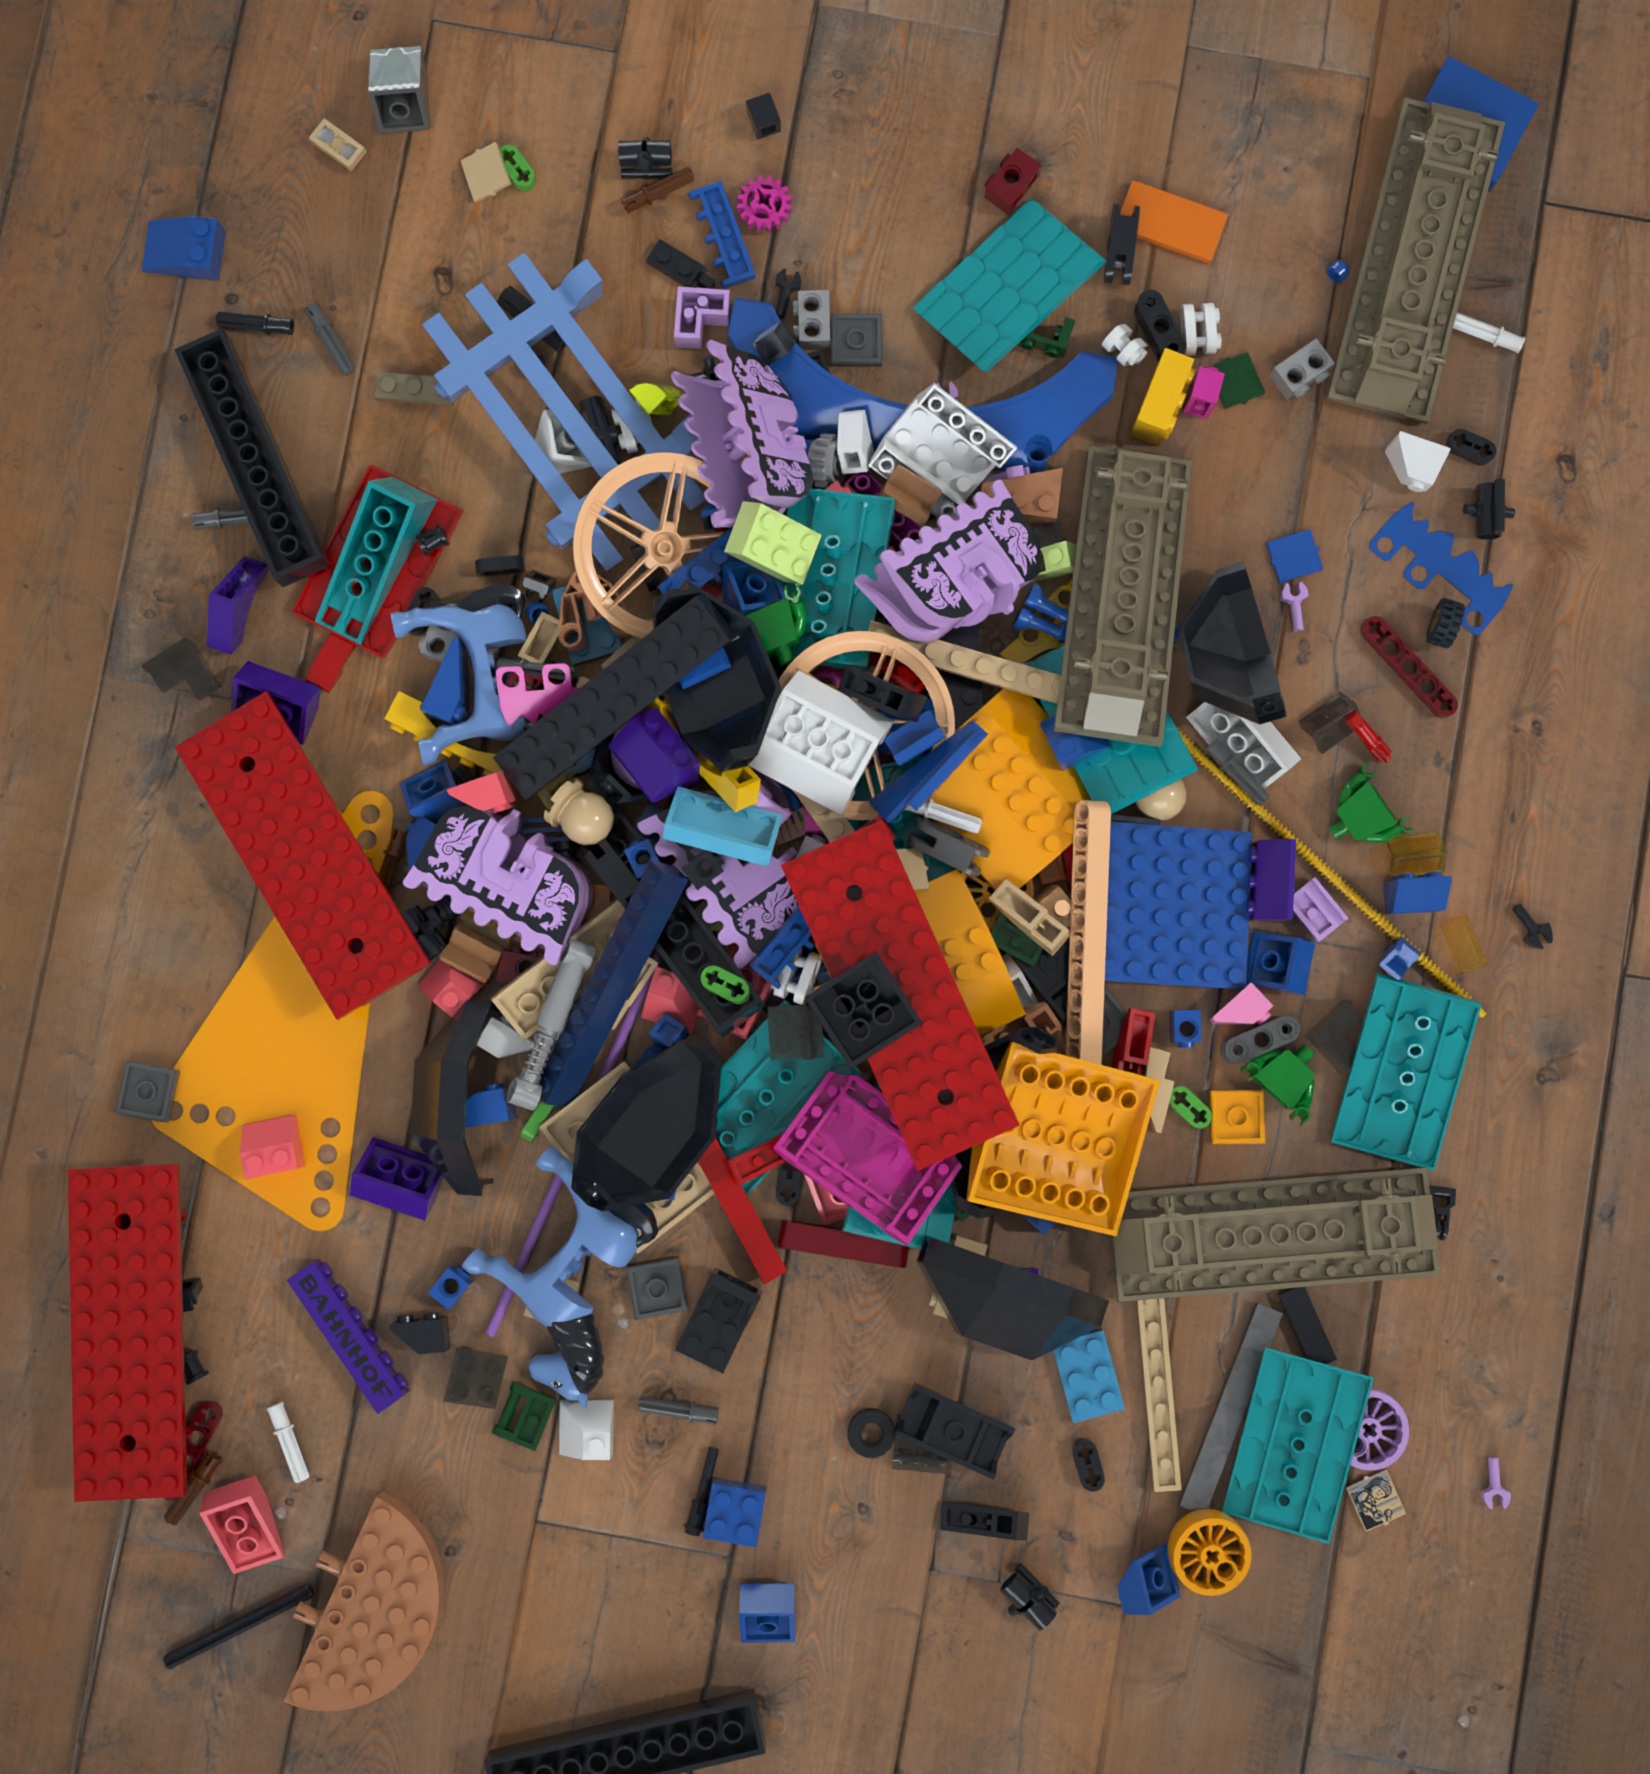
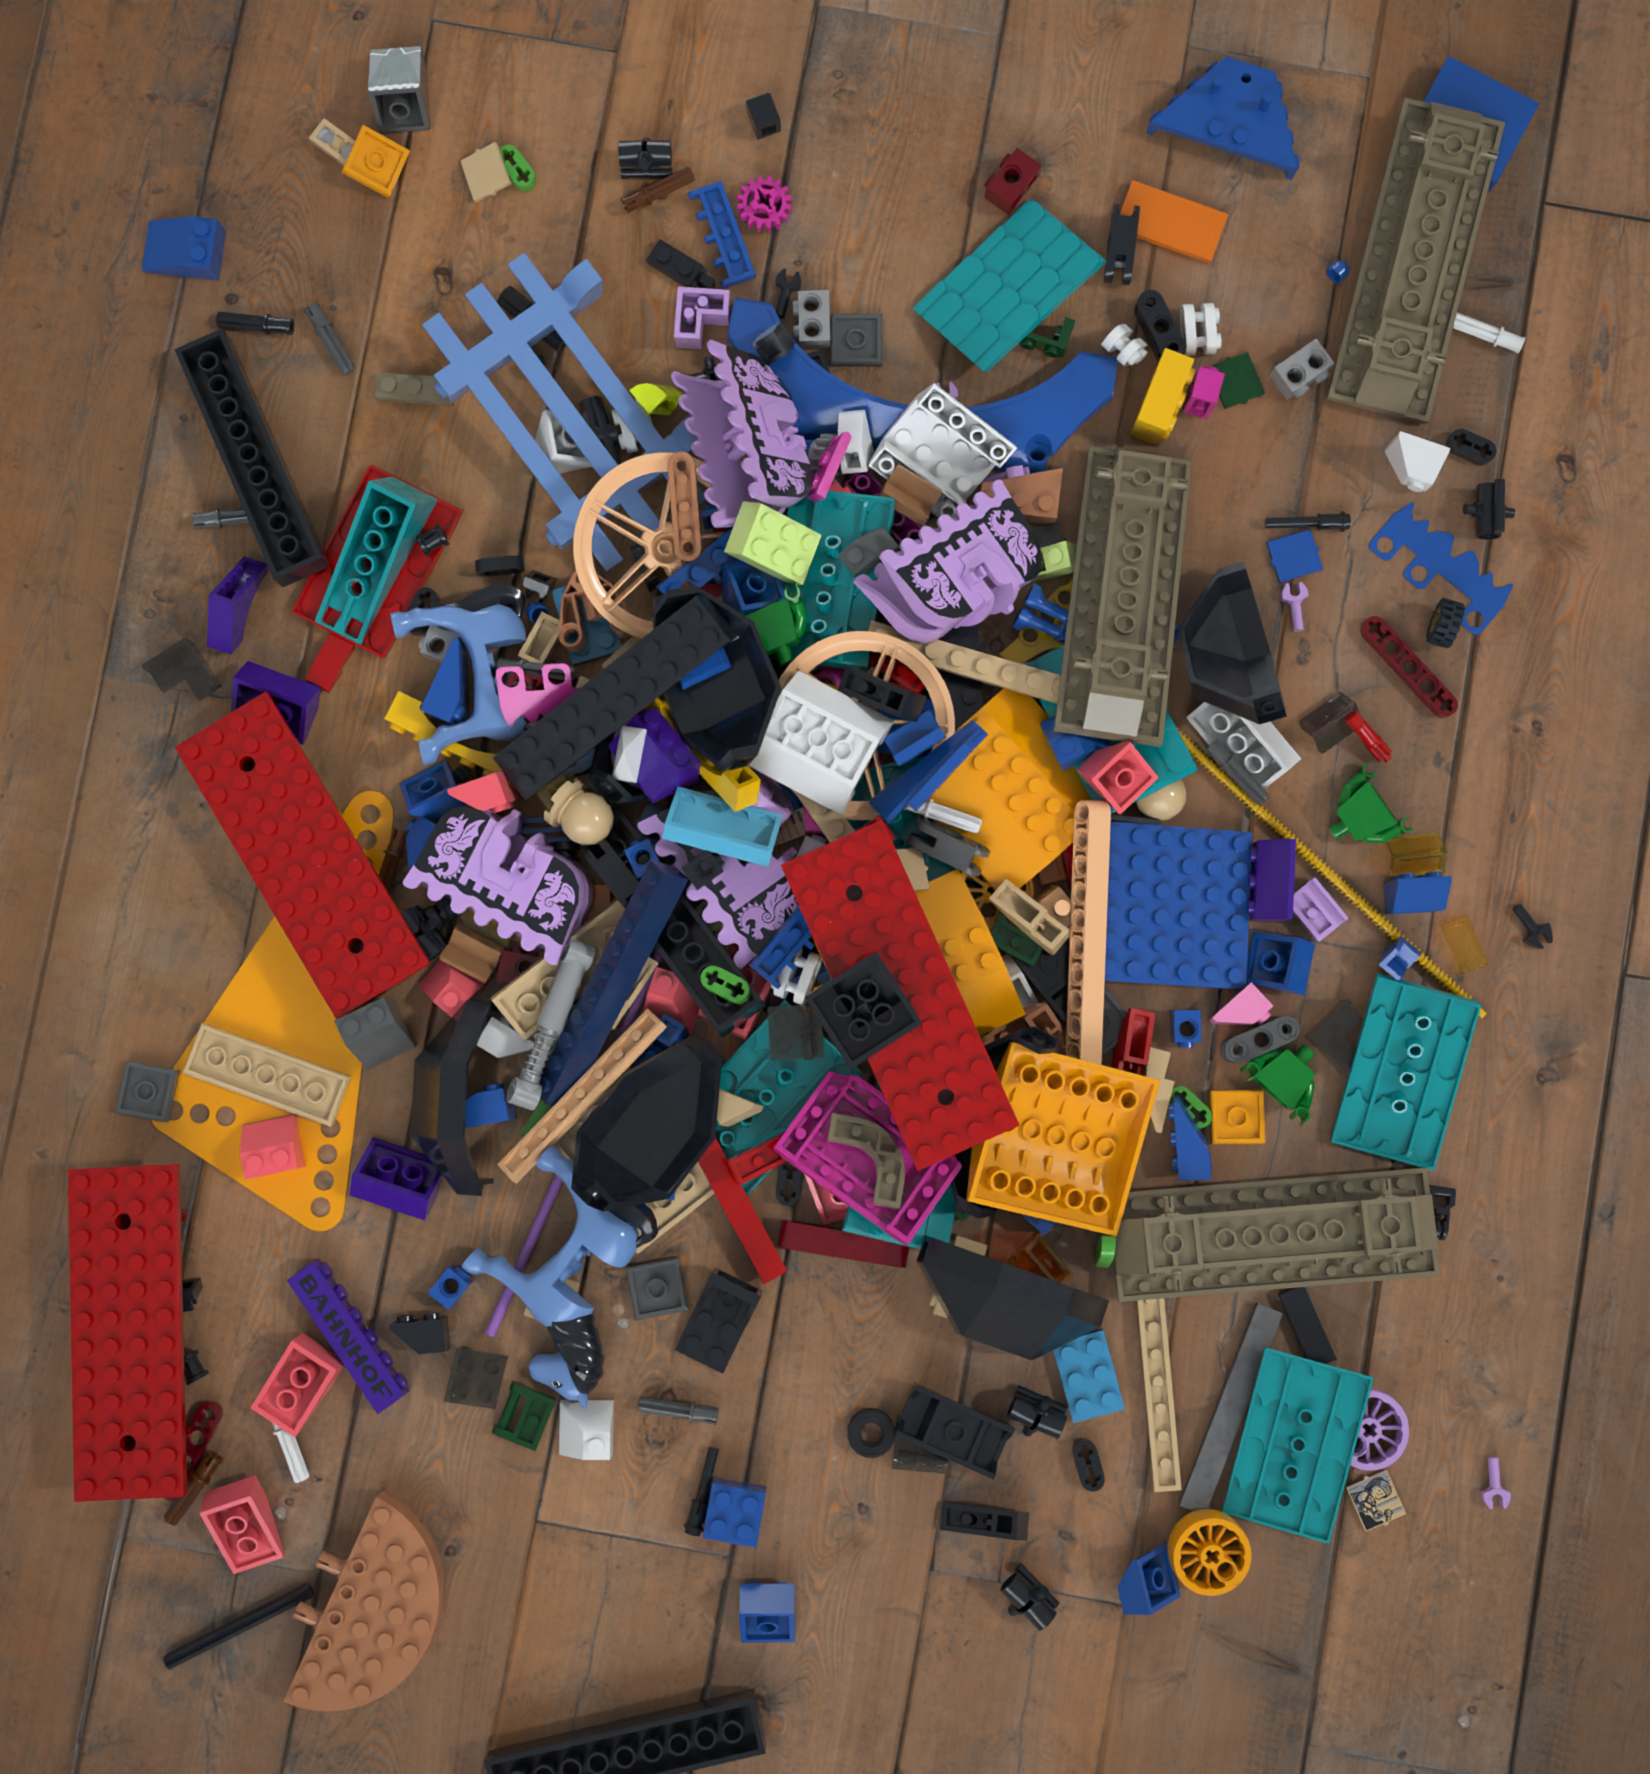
none -> tan tile [182,1023,352,1127]
none -> coral slope [251,1333,344,1437]
none -> dark grey slope [334,997,417,1070]
none -> light orange tile [341,125,410,198]
none -> light nougat tile [497,1008,667,1184]
none -> white slope [612,726,647,783]
none -> nougat plate [668,452,702,561]
none -> tan slope [717,1089,763,1127]
none -> dark pink hinge [806,432,851,502]
none -> dark tan plate [827,1113,905,1210]
none -> dark grey slope [838,527,900,578]
none -> clear orange slope [1006,1230,1074,1285]
none -> black pin [1007,1385,1068,1439]
none -> coral slope [1076,740,1159,815]
none -> bright green beam [1094,1235,1116,1268]
none -> blue piece [1147,56,1299,180]
none -> blue slope [1169,1096,1212,1181]
none -> black pin [1265,511,1351,532]

